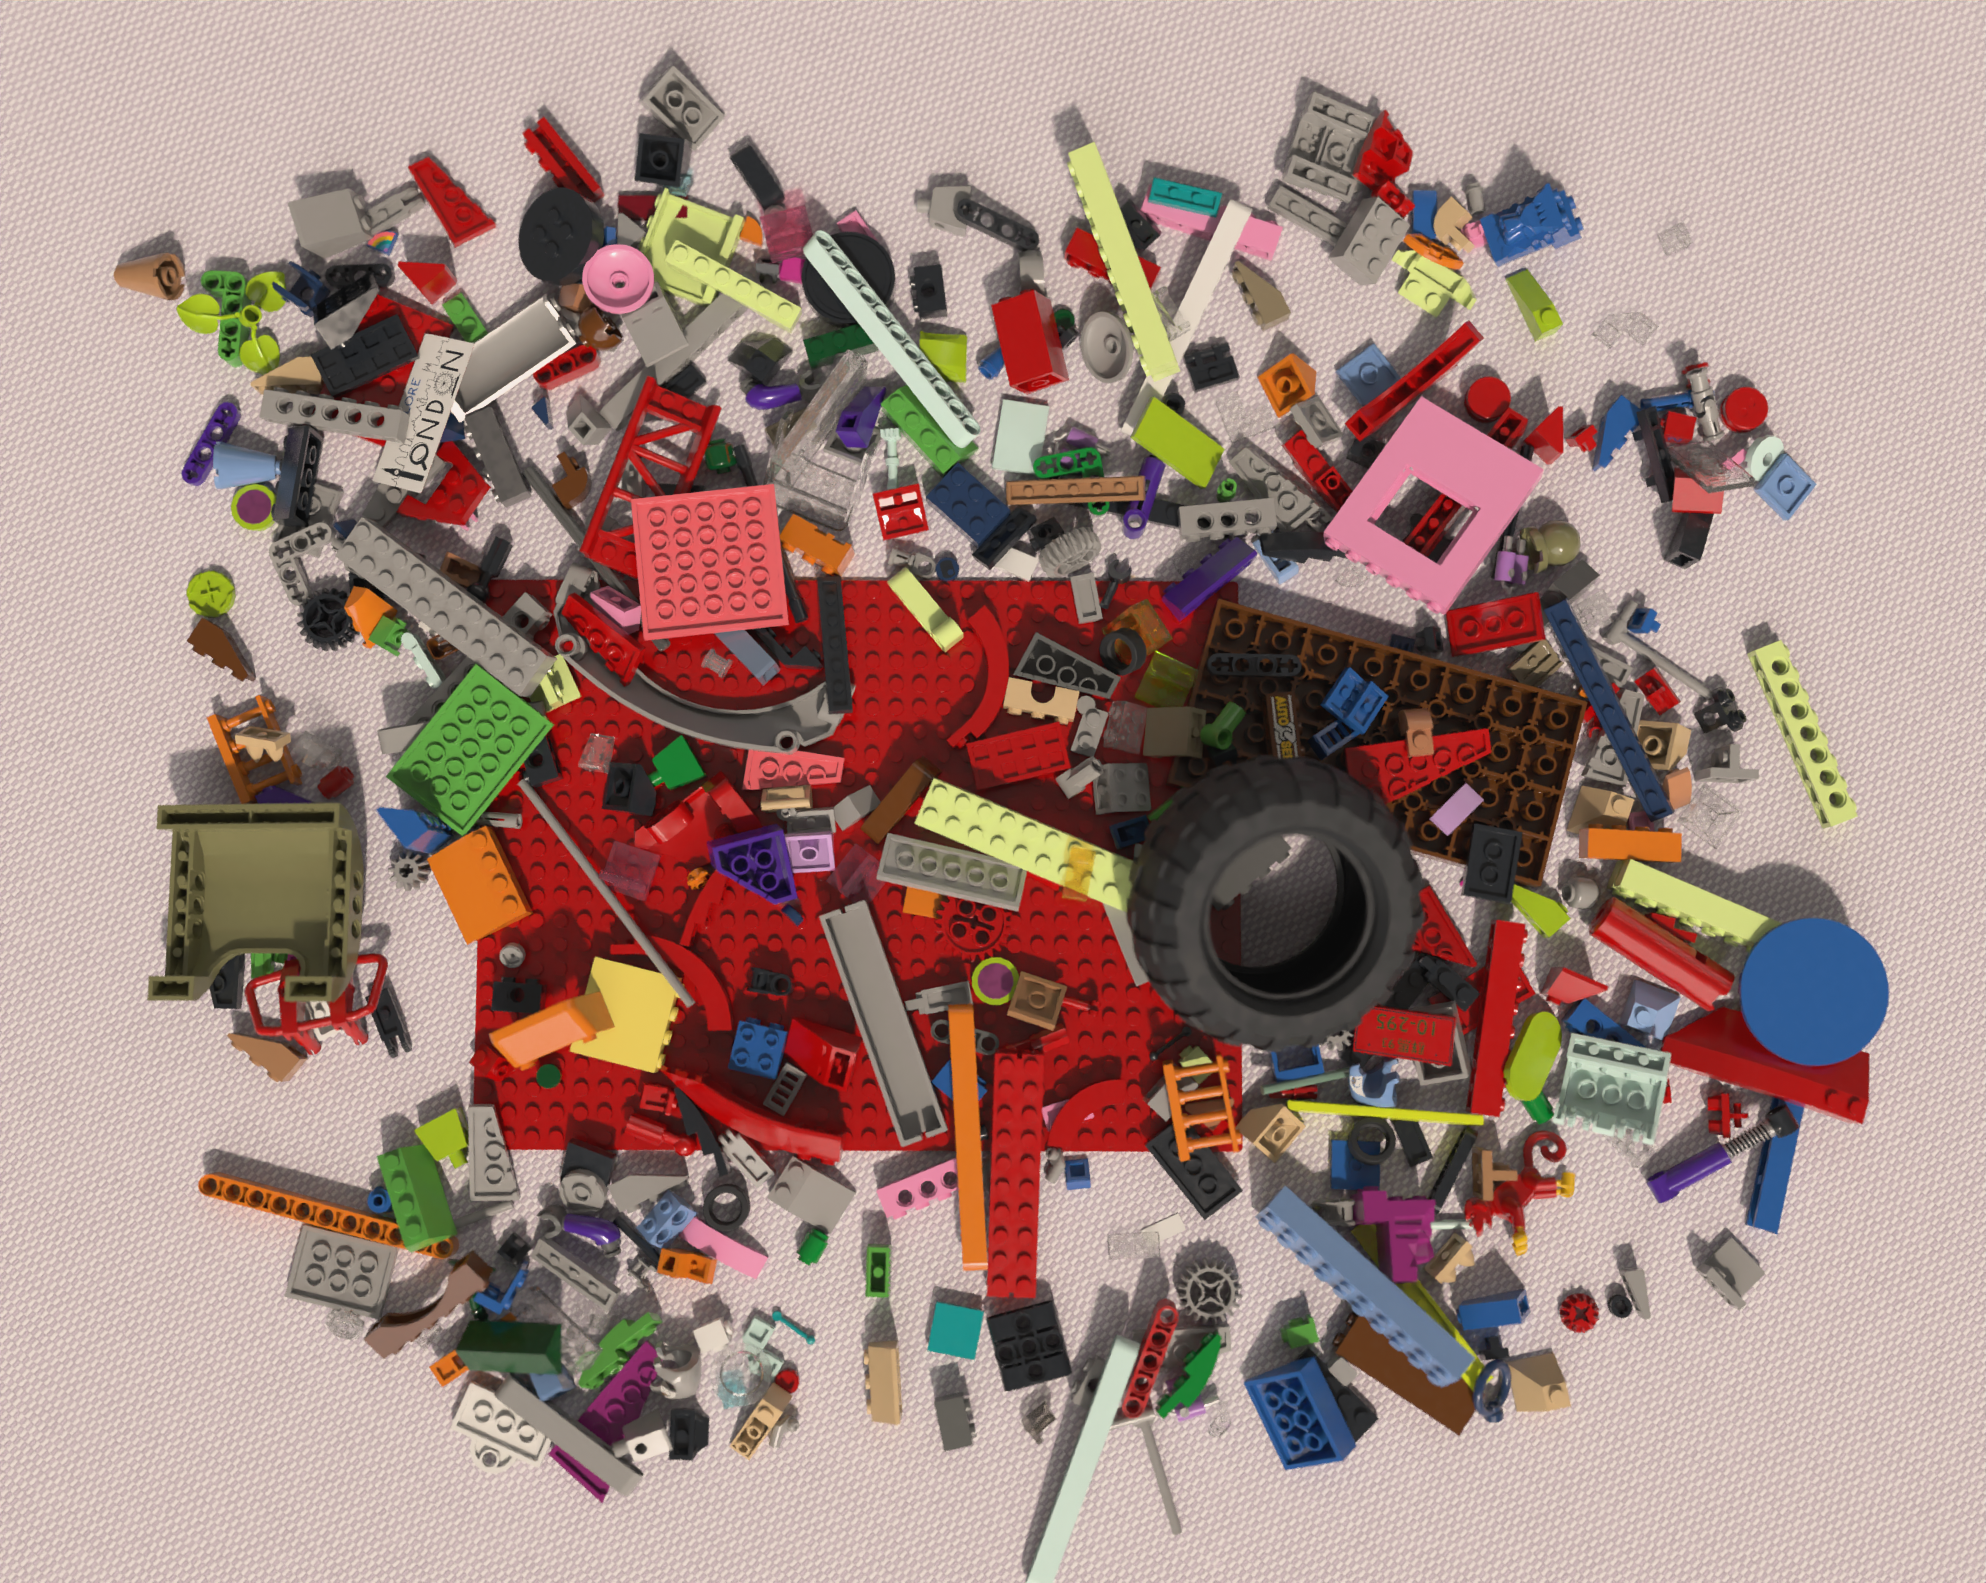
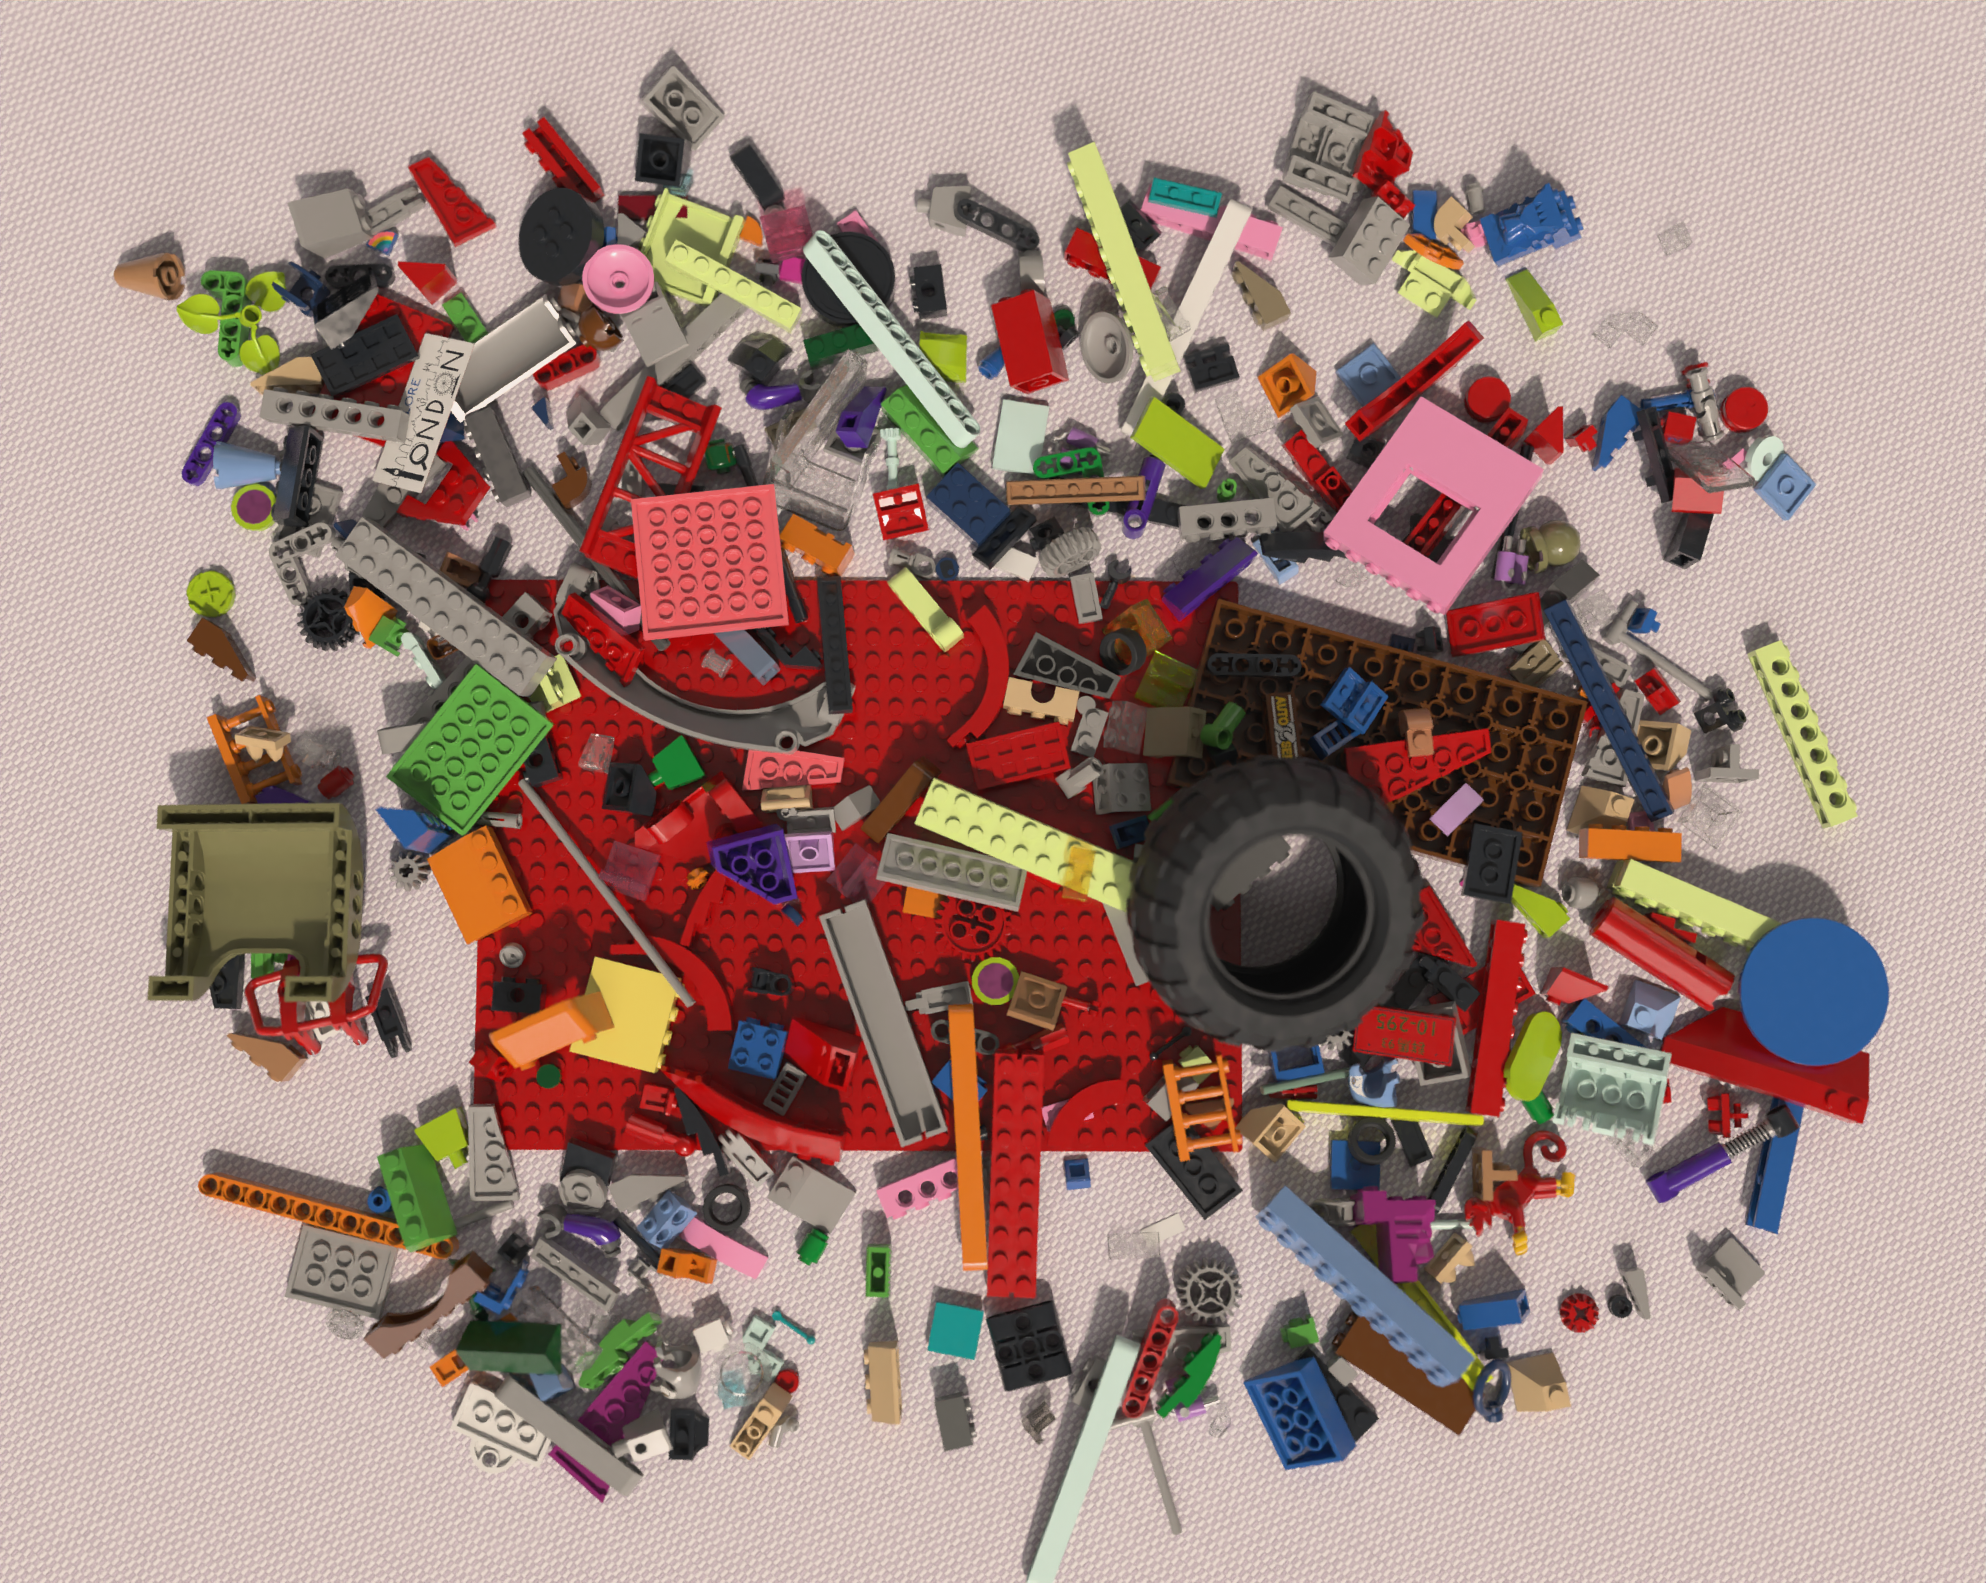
light grey arm [1045,1147,1066,1184] -> none

